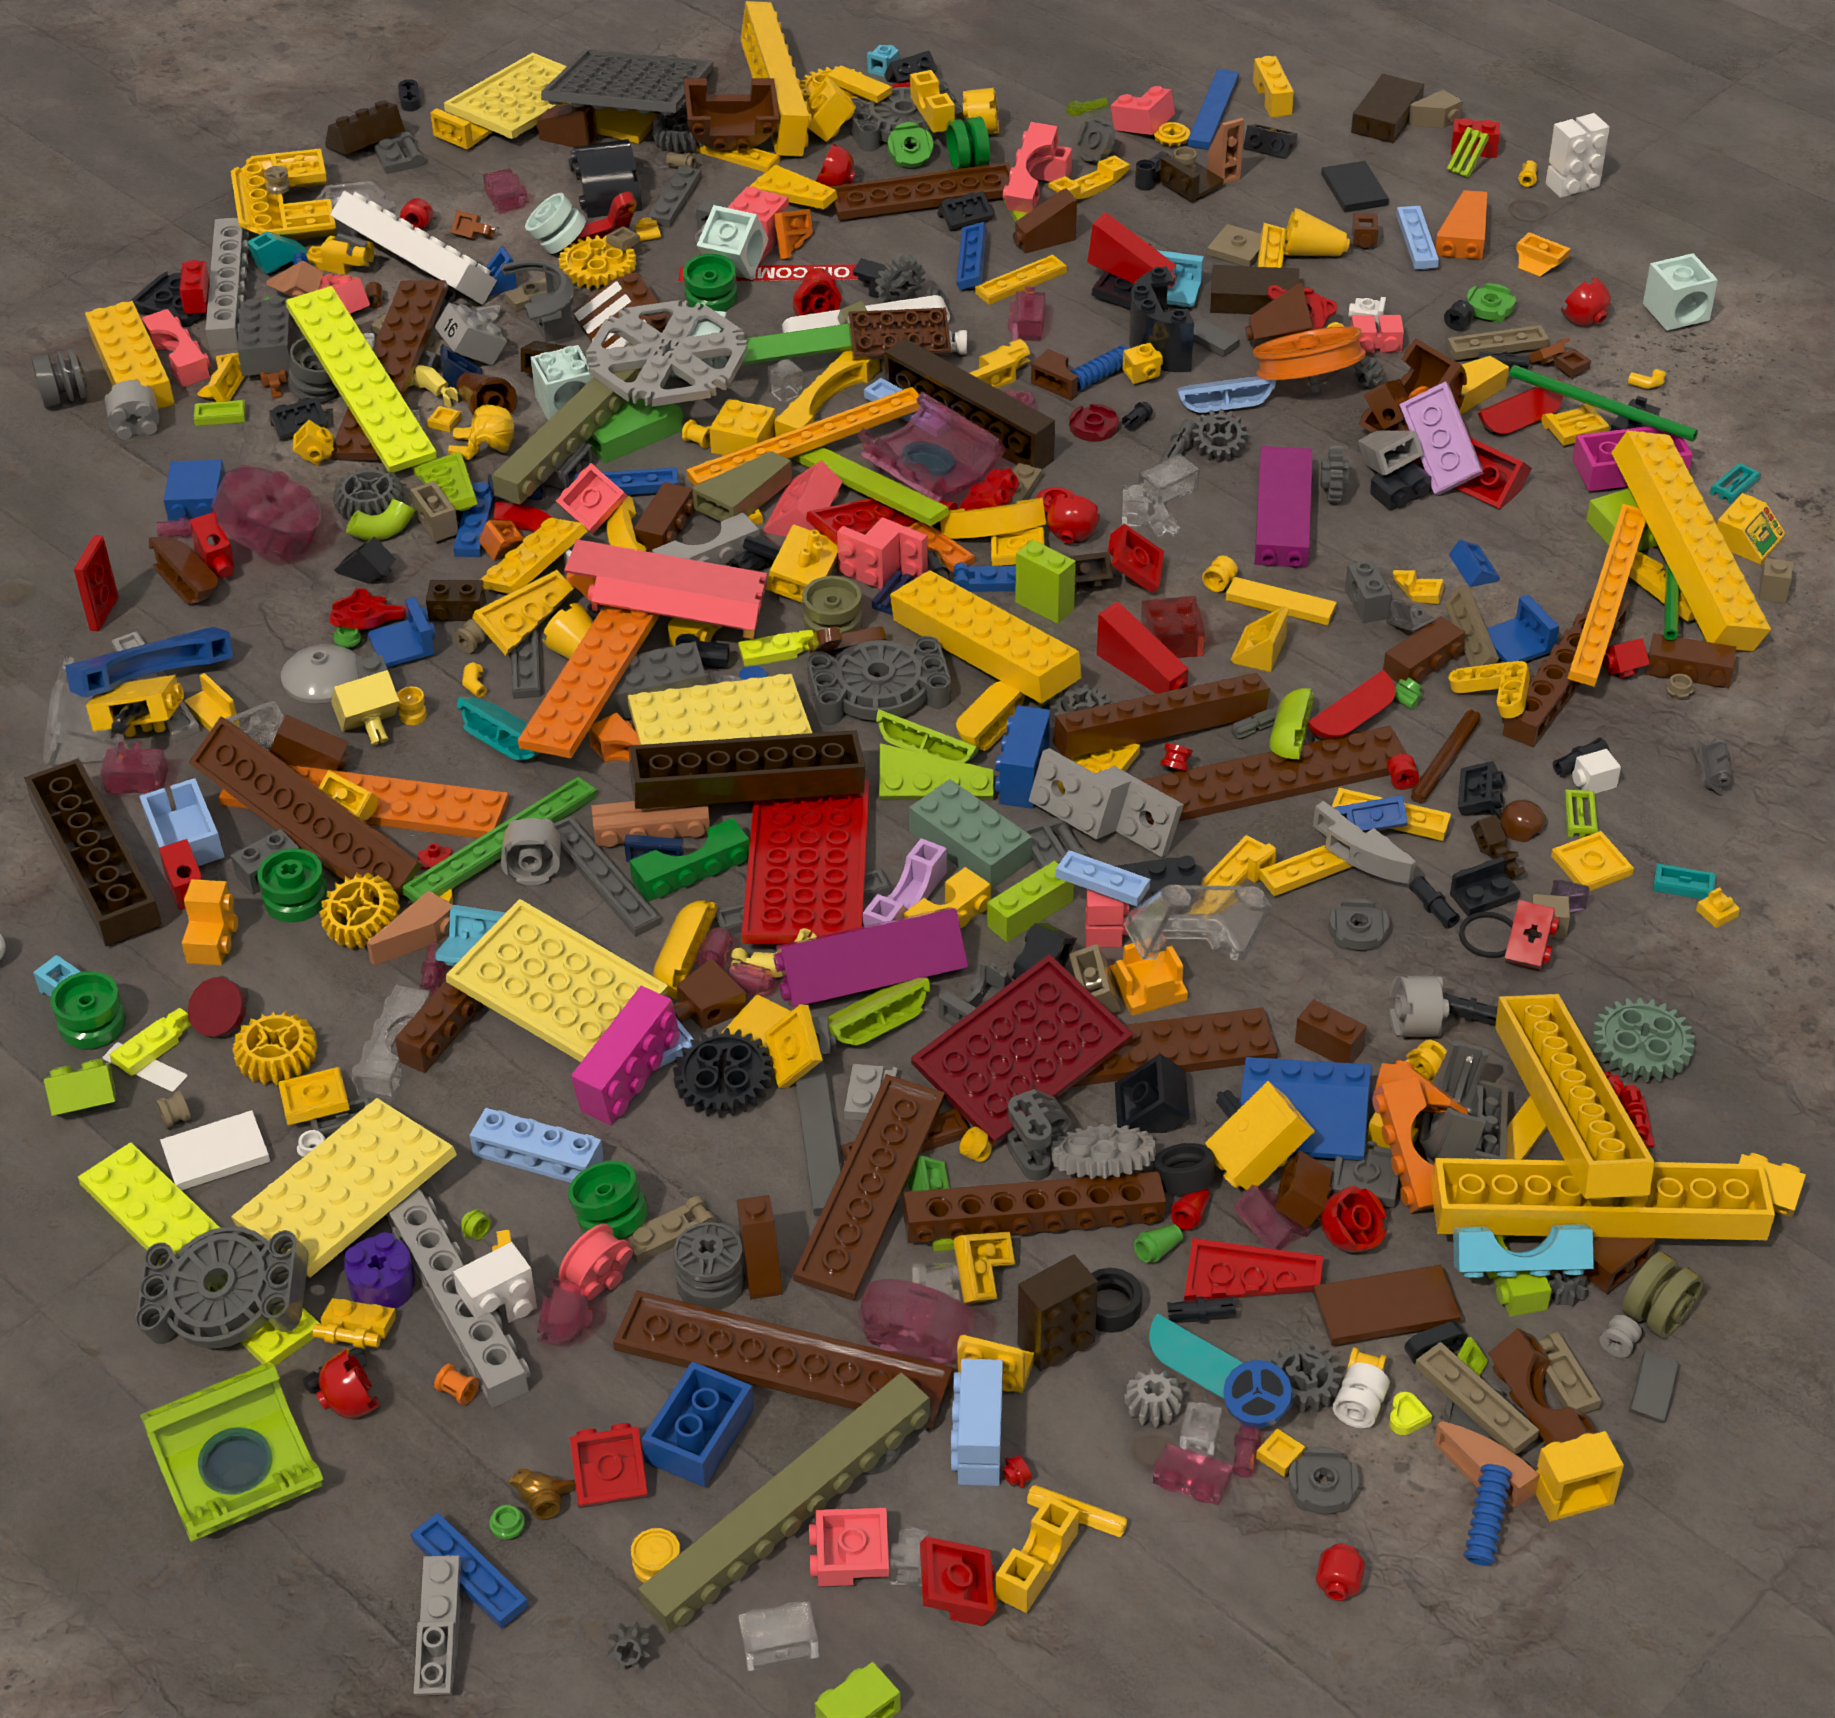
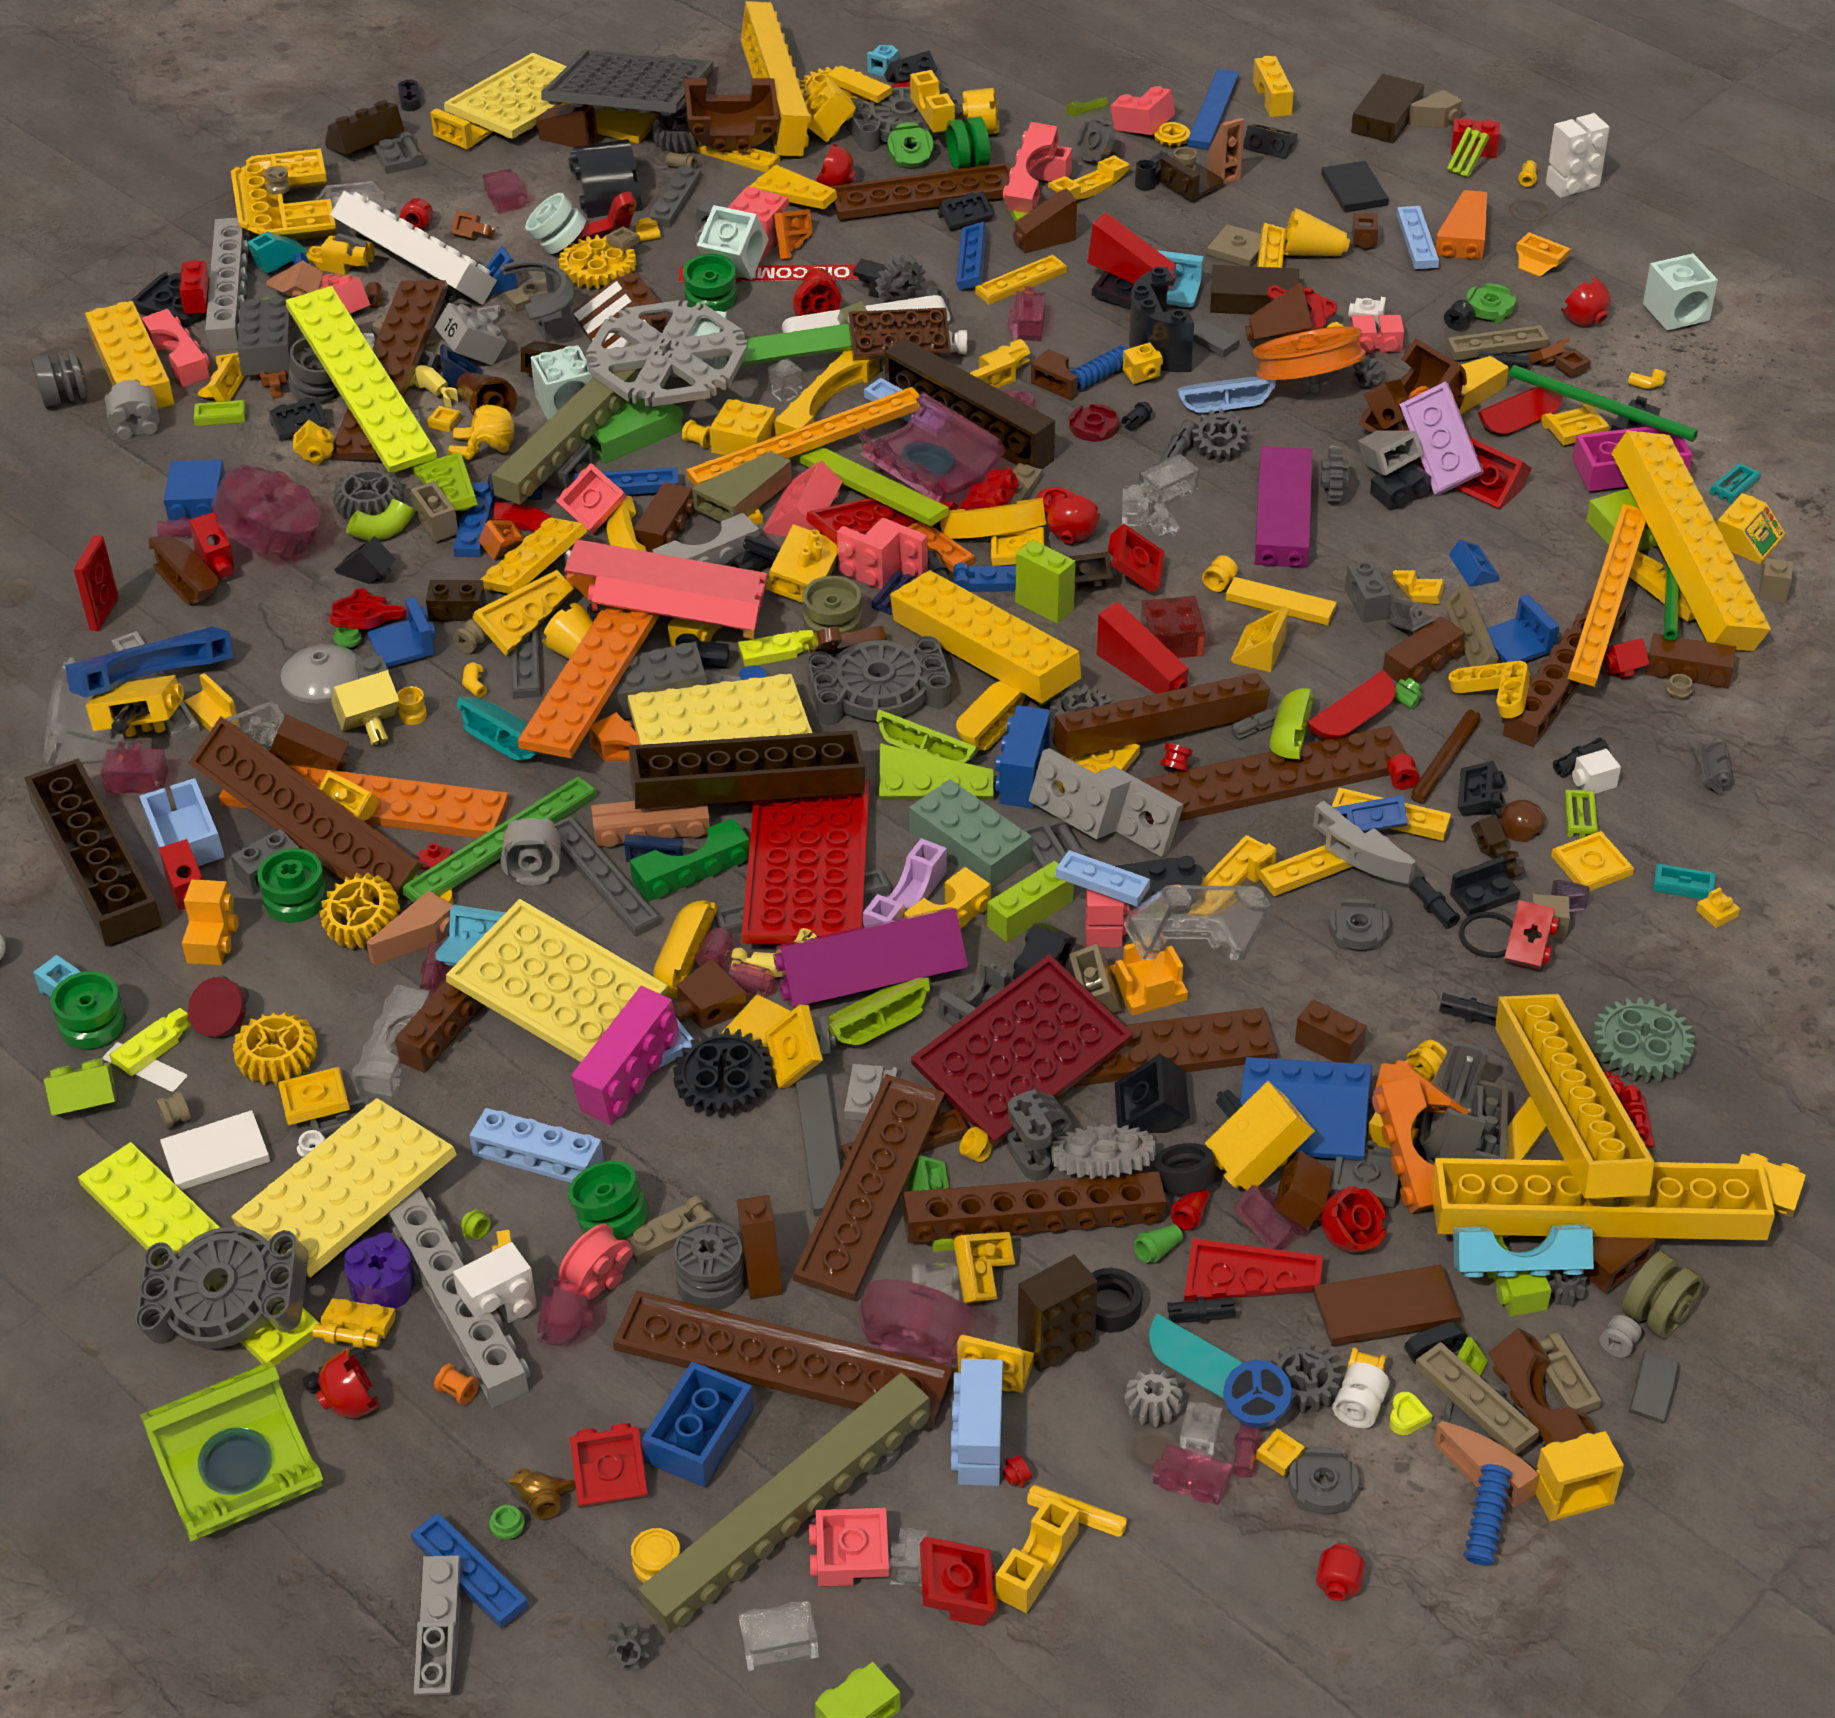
light grey brick [1389,975,1449,1037] -> none

